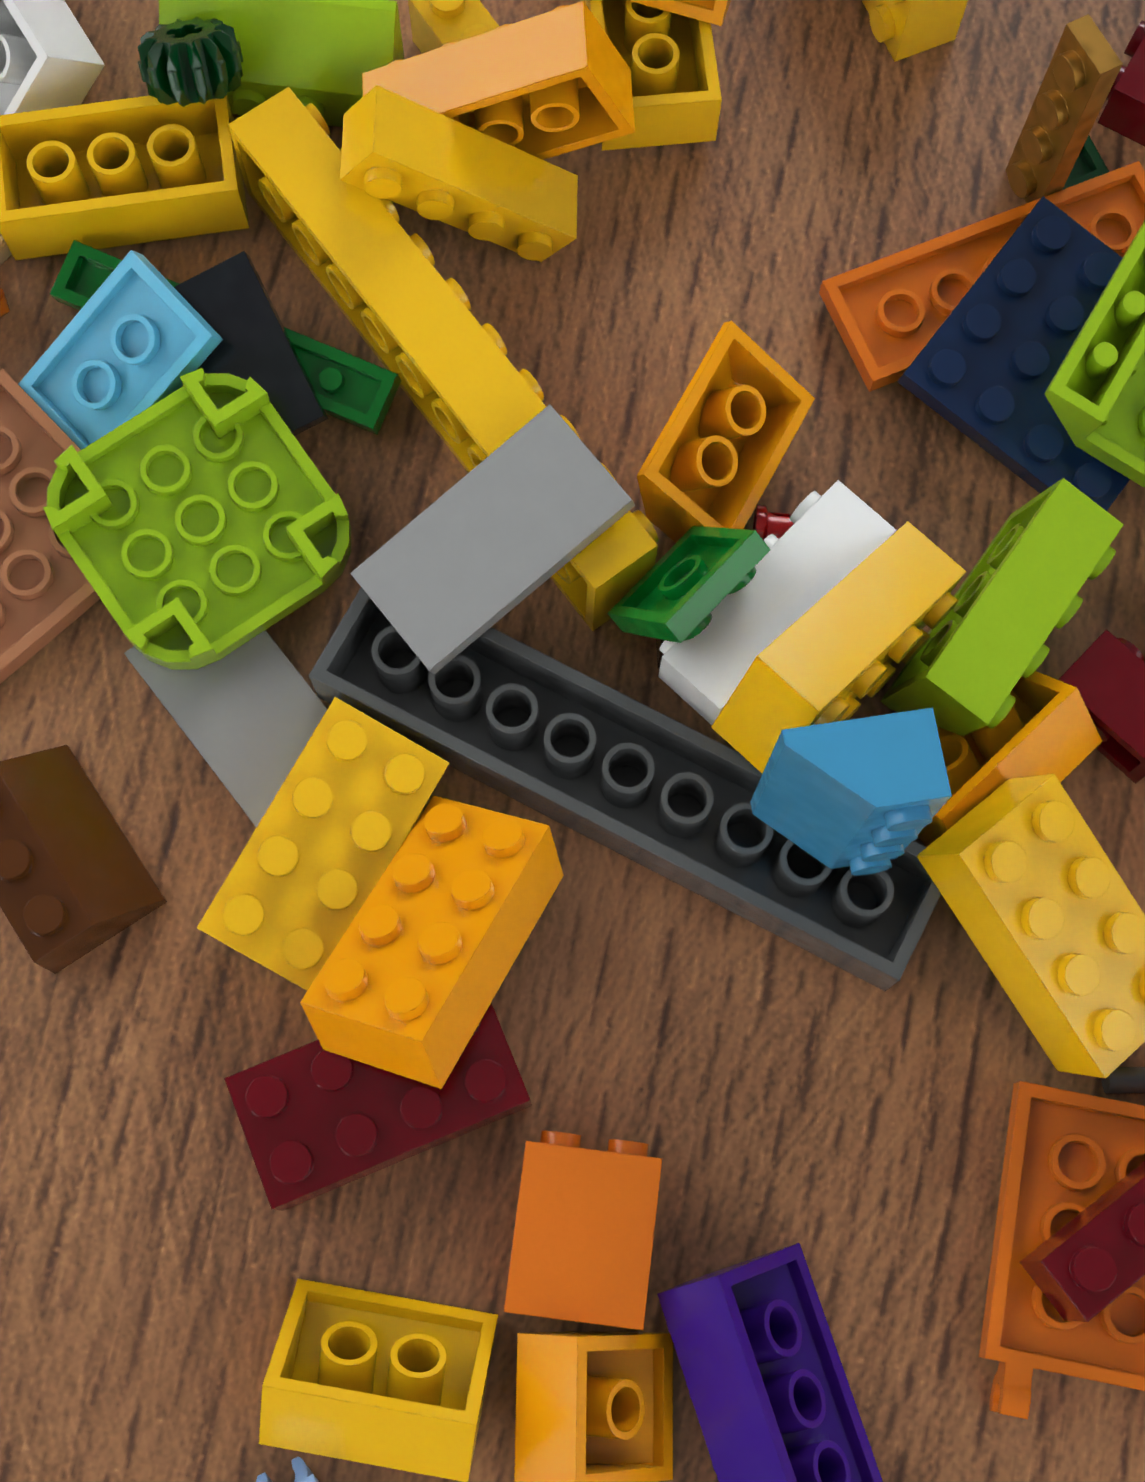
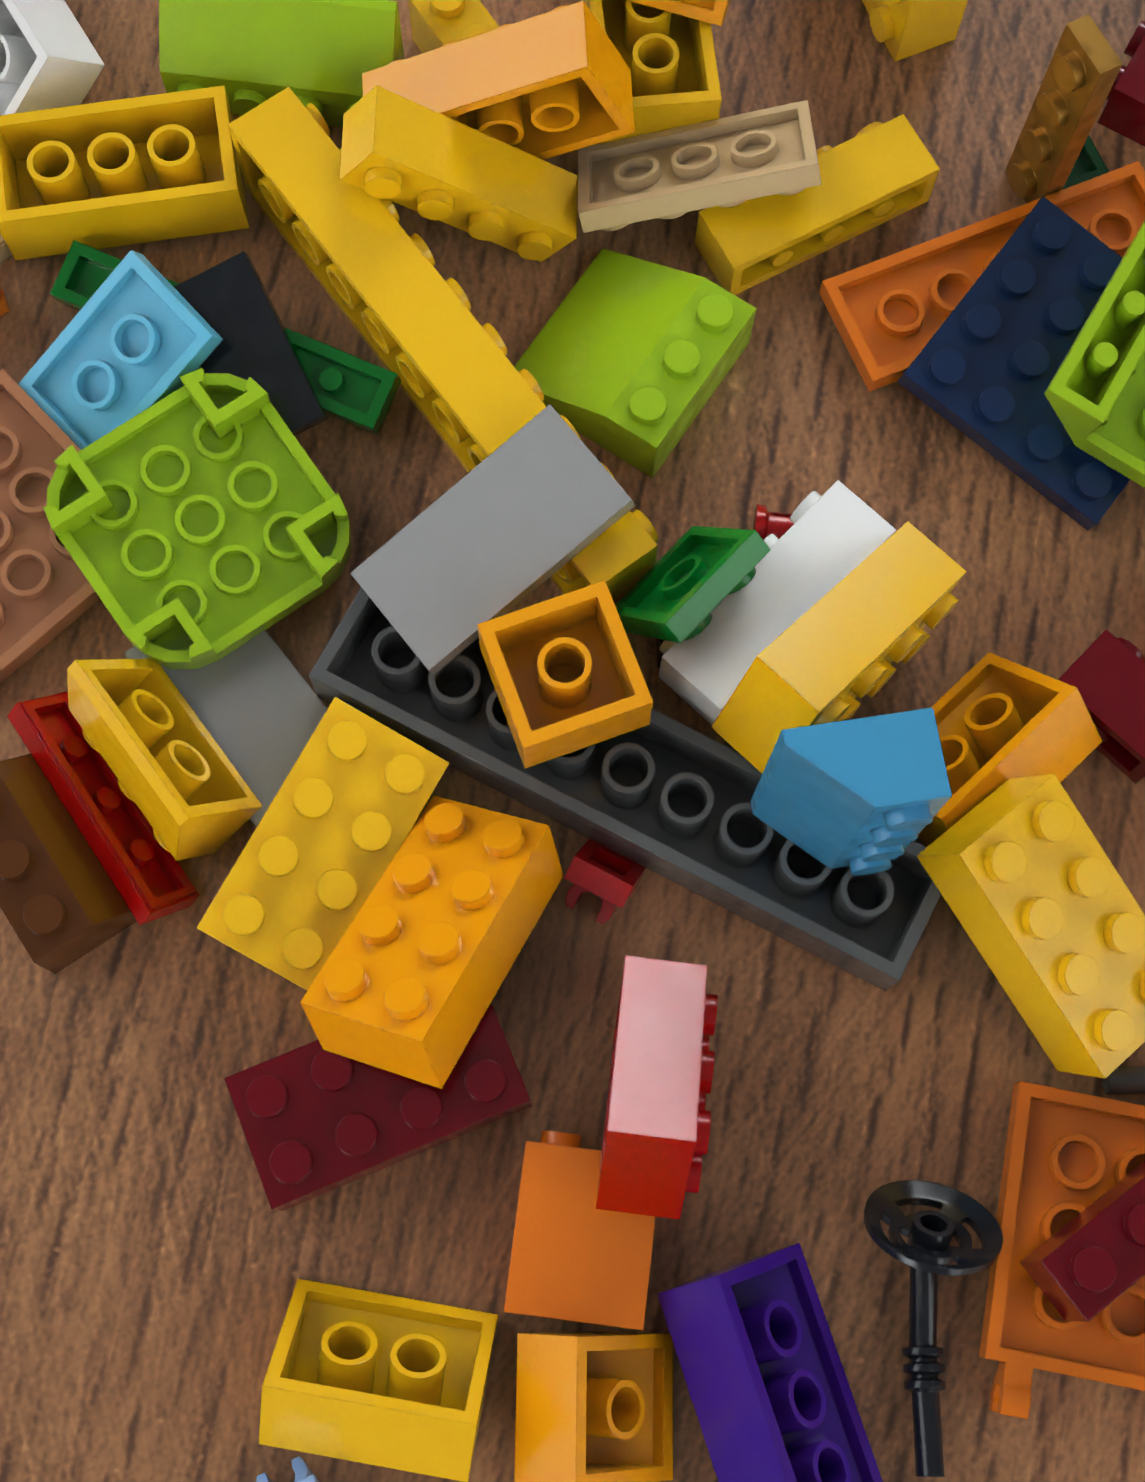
dark green gear [138,17,243,107] -> none
light orange slope [637,320,815,542] -> none
lime slope [880,478,1124,736] -> none
none -> red tile [7,691,200,925]
none -> yellow slope [67,658,262,861]
none -> light orange brick [477,580,653,769]
none -> lime slope [514,248,757,478]
none -> red tile [564,839,646,924]
none -> tan plate [578,100,822,233]
none -> brick [596,955,718,1220]
none -> yellow brick [695,114,940,295]
none -> black dish [863,1180,1003,1477]

